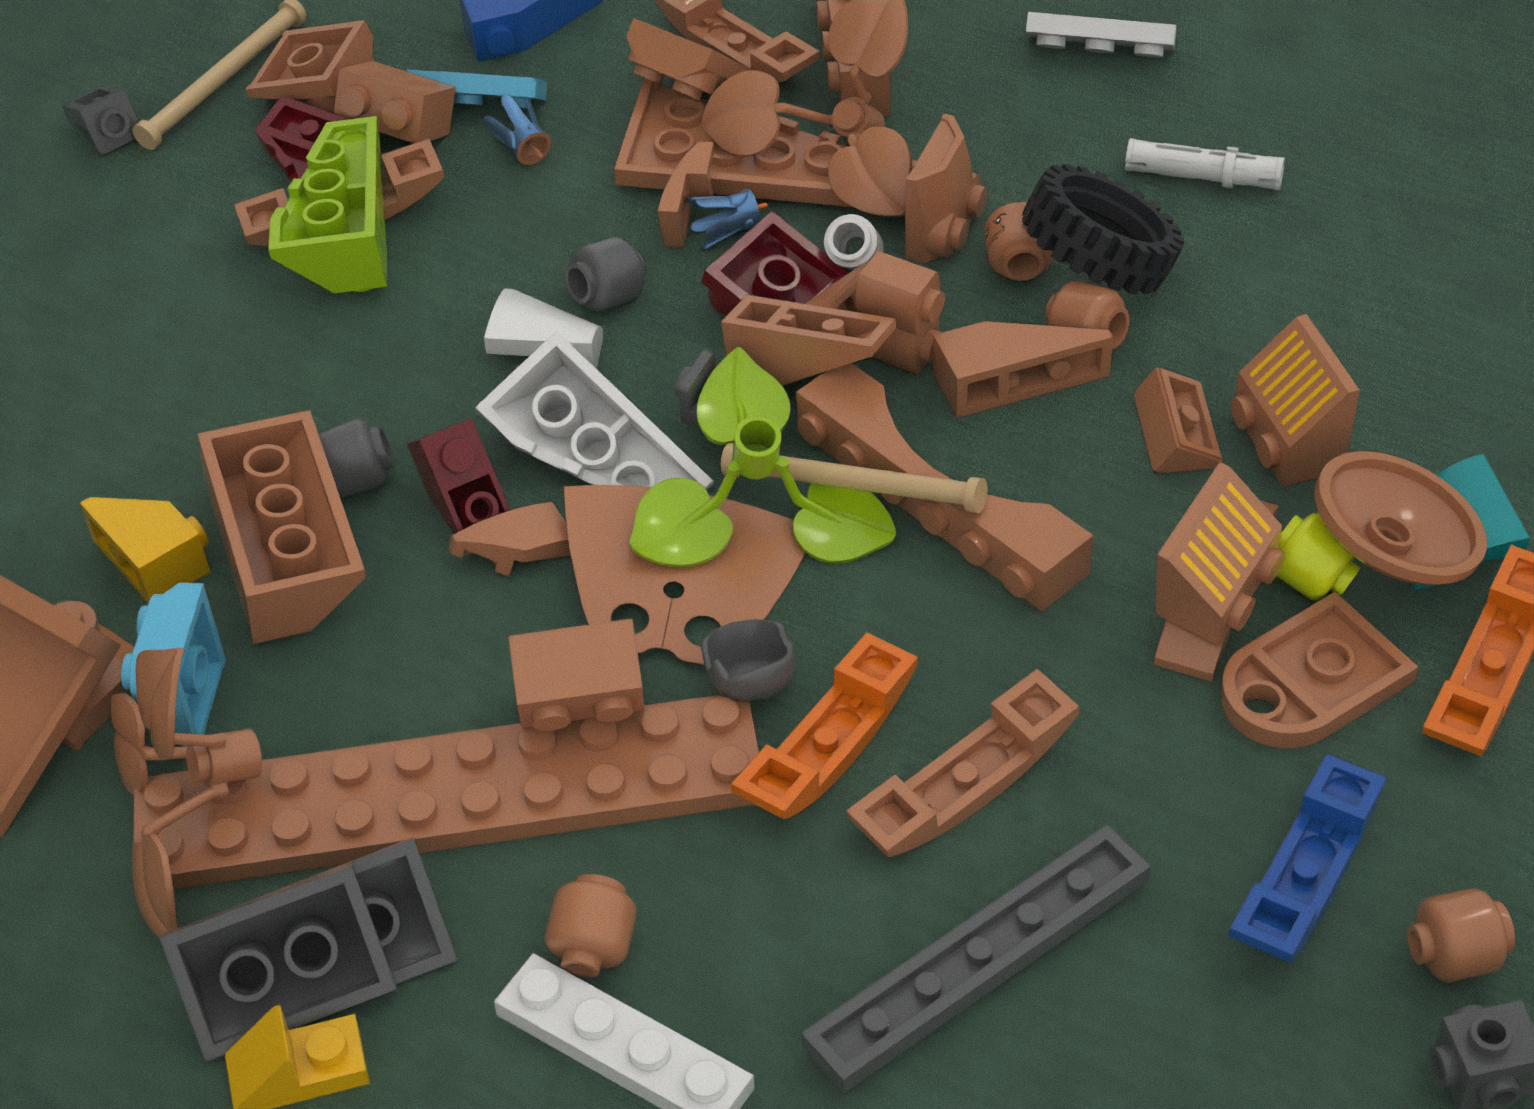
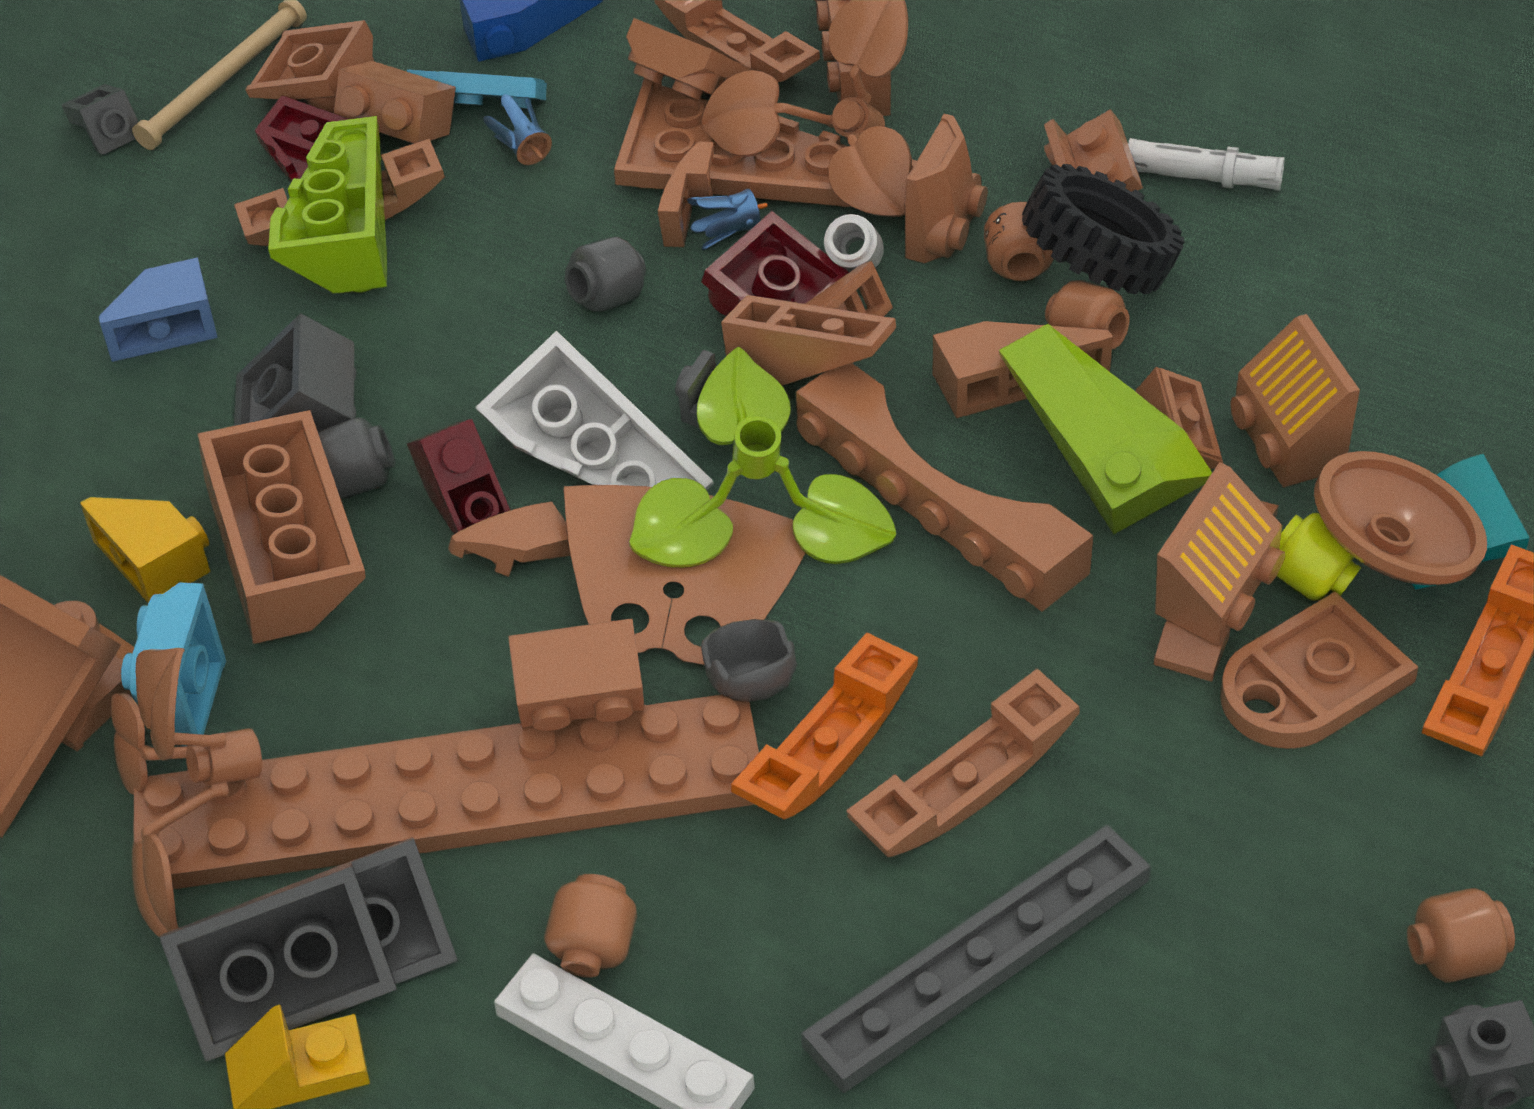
white slope [484,288,603,369] -> none
tan bar [721,443,988,513] -> none
nougat brick [856,251,945,375] -> none
white plate [1026,12,1177,58] -> none
blue slope [1228,754,1387,963] -> none
none -> medium blue slope [99,257,218,362]
none -> dark grey slope [234,313,356,432]
none -> lime wedge [999,324,1212,535]
none -> nougat bracket [1044,109,1143,192]

